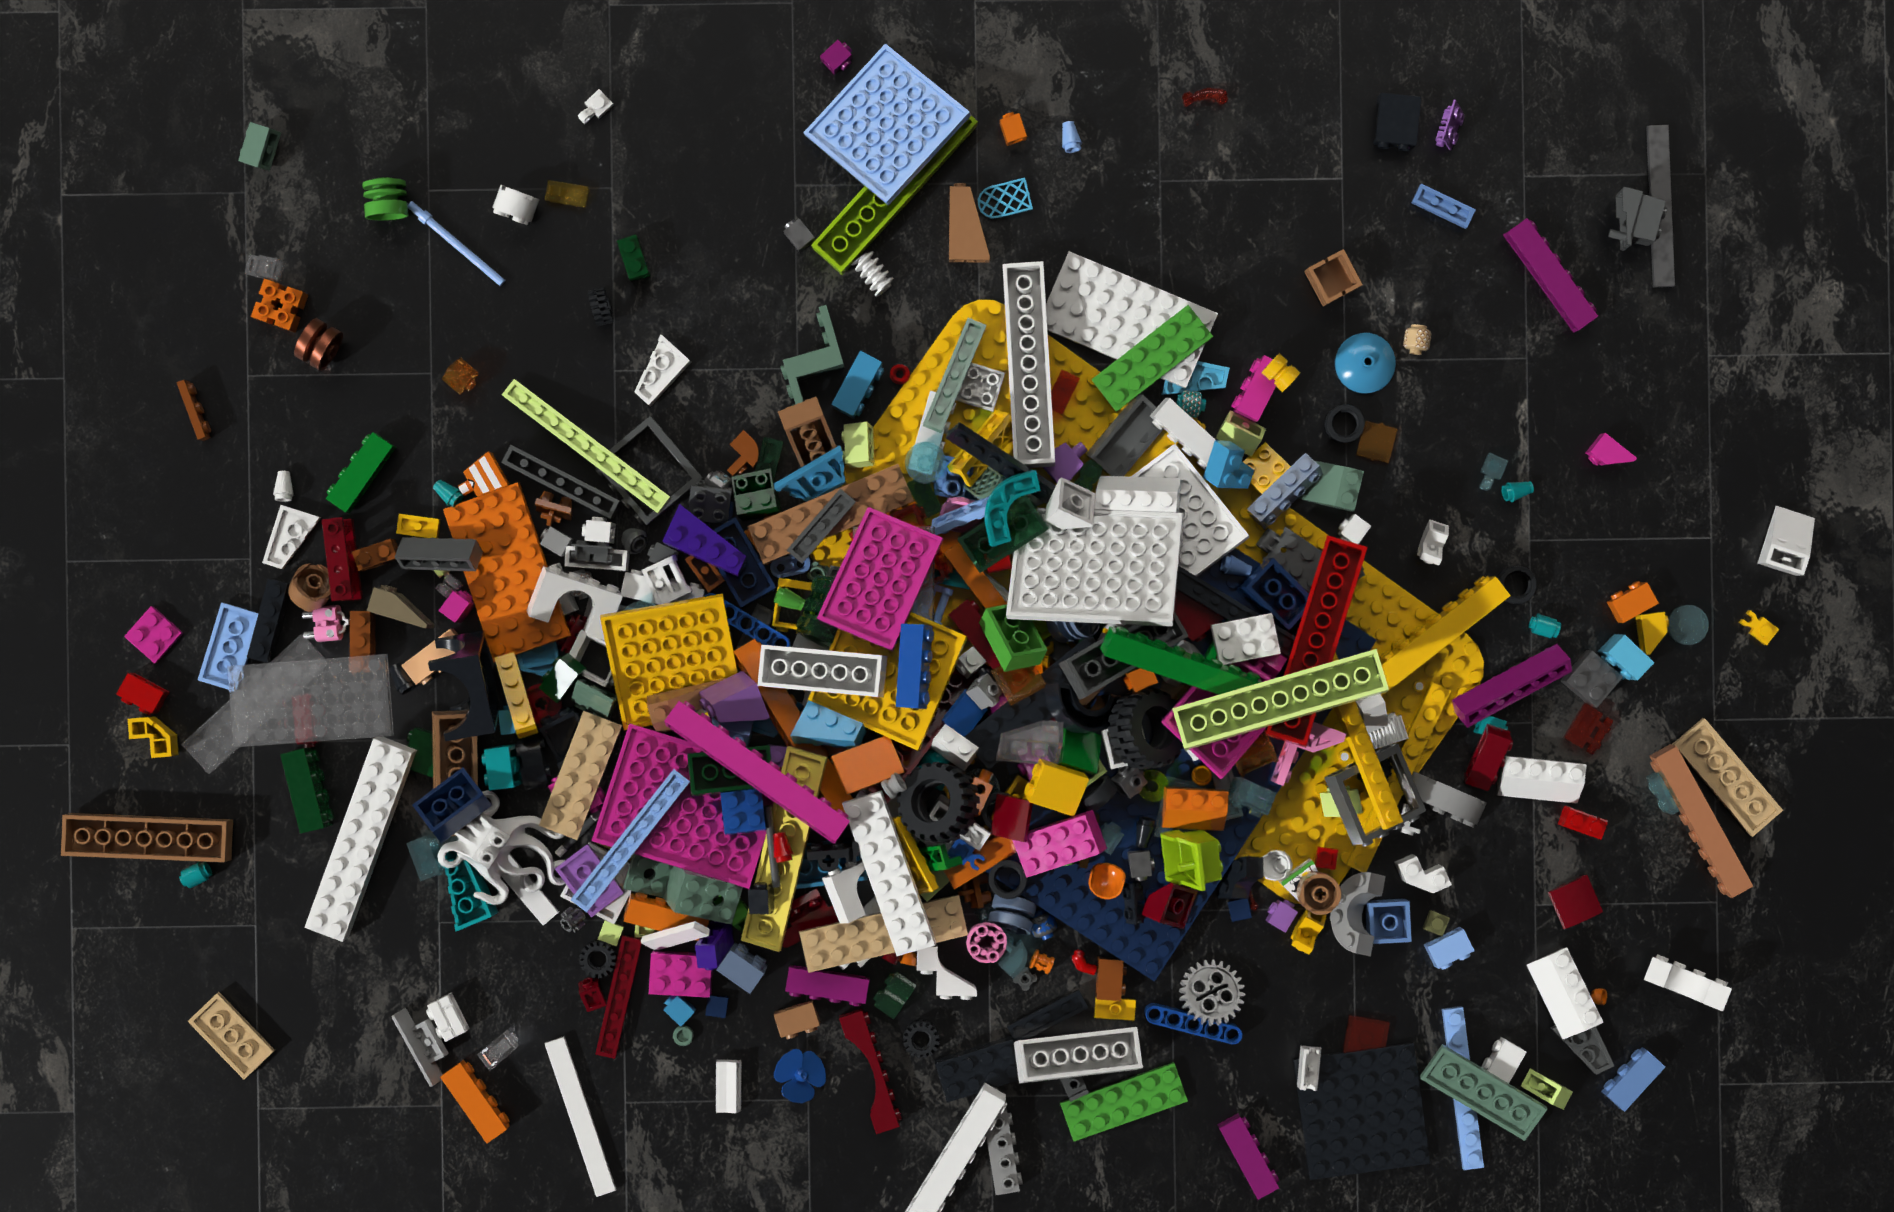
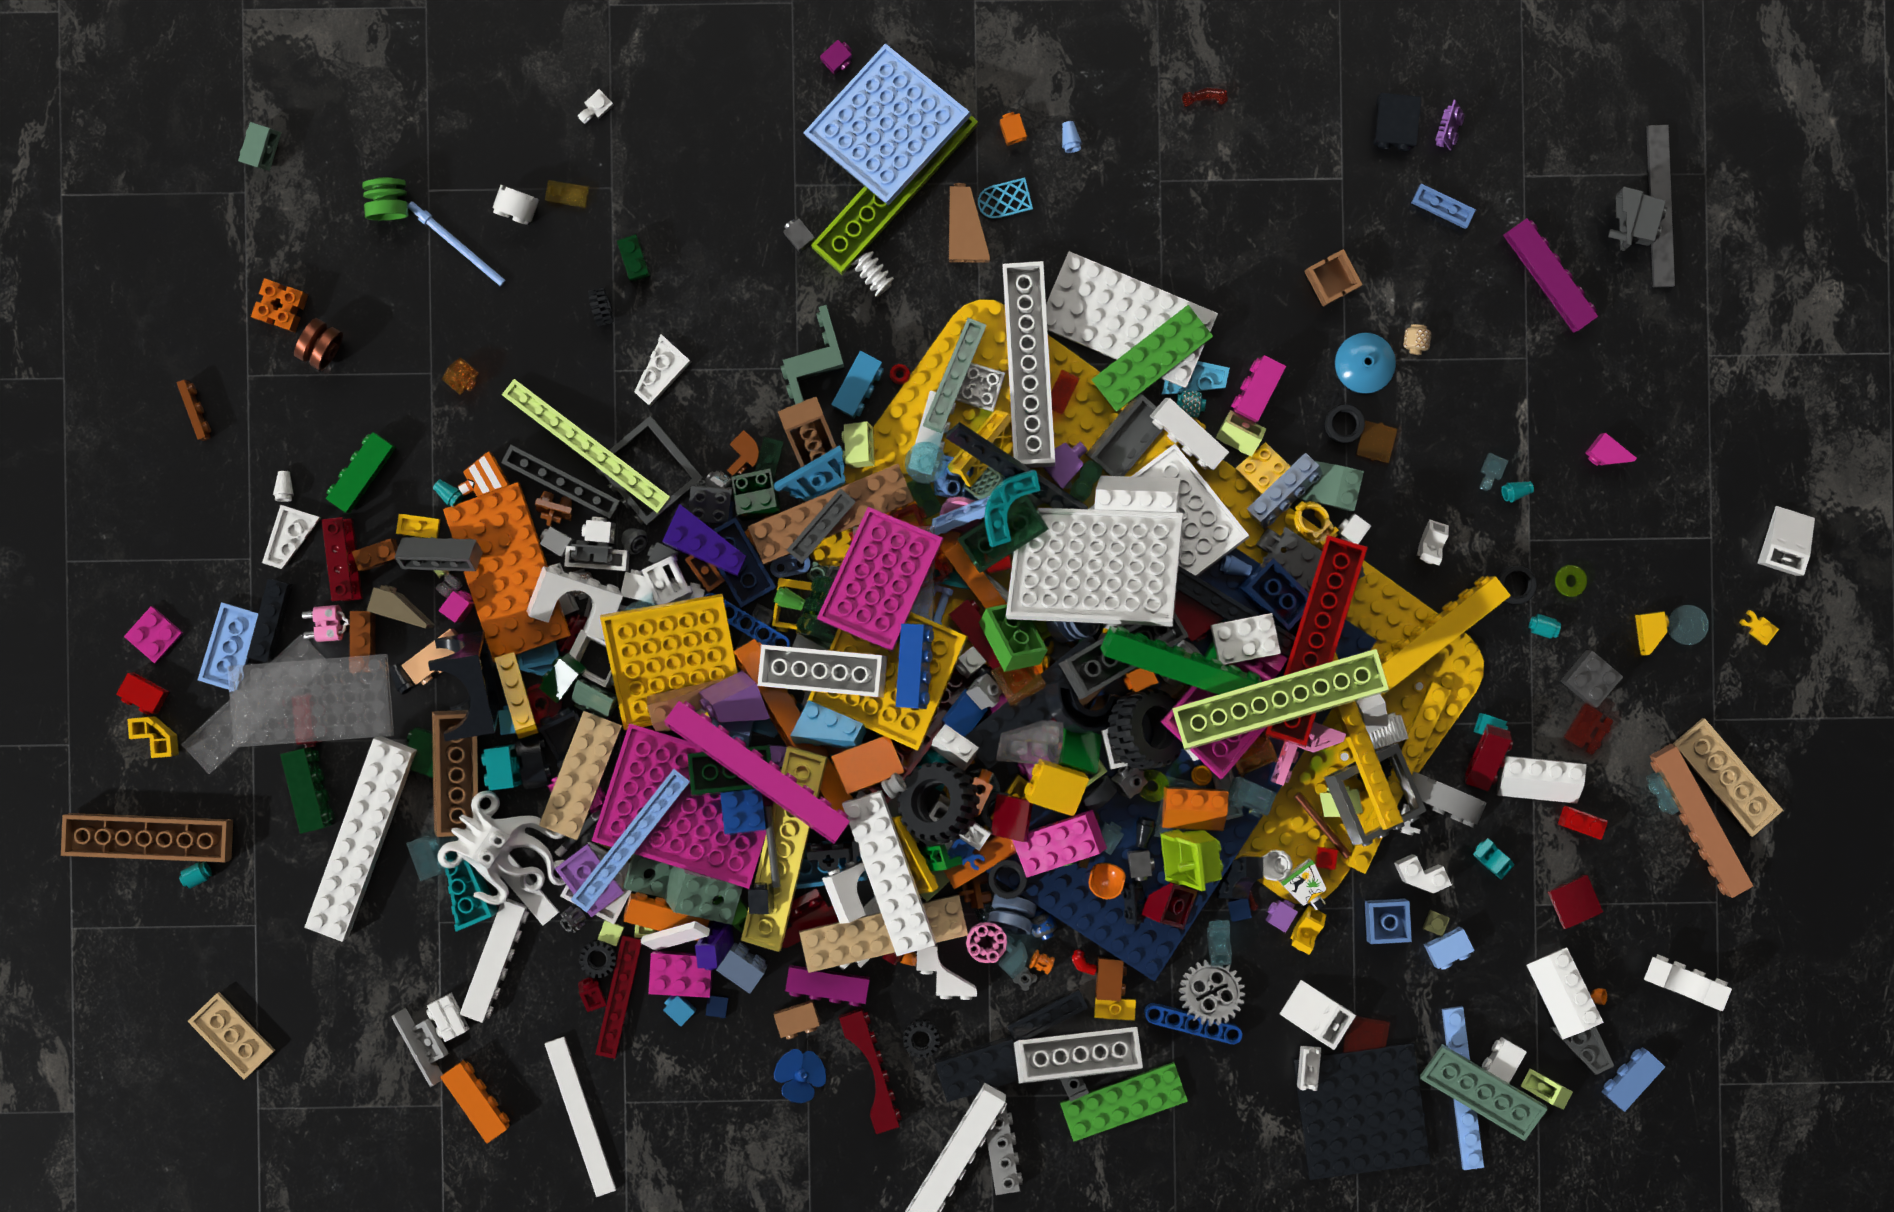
clear brick [245,254,286,282] -> none
medium nougat brick [288,564,331,612] -> none
dark blue brick [413,767,492,843] -> none
clear slope [477,1030,519,1071] -> none
sand green tile [673,1025,694,1046] -> none
white piece [716,1060,741,1113] -> none
red cone [773,832,794,863] -> none
clear green brick [873,970,917,1019] -> none
white slope [1045,477,1096,529] -> none
dark azure brick [1203,440,1254,489] -> none
magenta brick [1217,1113,1280,1200] -> none
yellow wheel [1261,353,1301,392] -> none
medium nougat brick [1297,871,1341,915] -> none
light grey brick [1330,872,1386,957] -> none
magenta brick [1452,644,1572,728] -> none
medium azure brick [1597,634,1654,680] -> none
orange brick [1607,581,1659,623] -> none
none -> white brick [460,898,529,1023]
none -> clear light blue brick [1207,920,1232,966]
none -> white slope [1280,980,1356,1050]
none -> yellow piece [1294,501,1339,549]
none -> copper bar [1294,792,1352,859]
none -> teal brick [1473,838,1514,880]
none -> clear neon green piece [1555,565,1587,597]

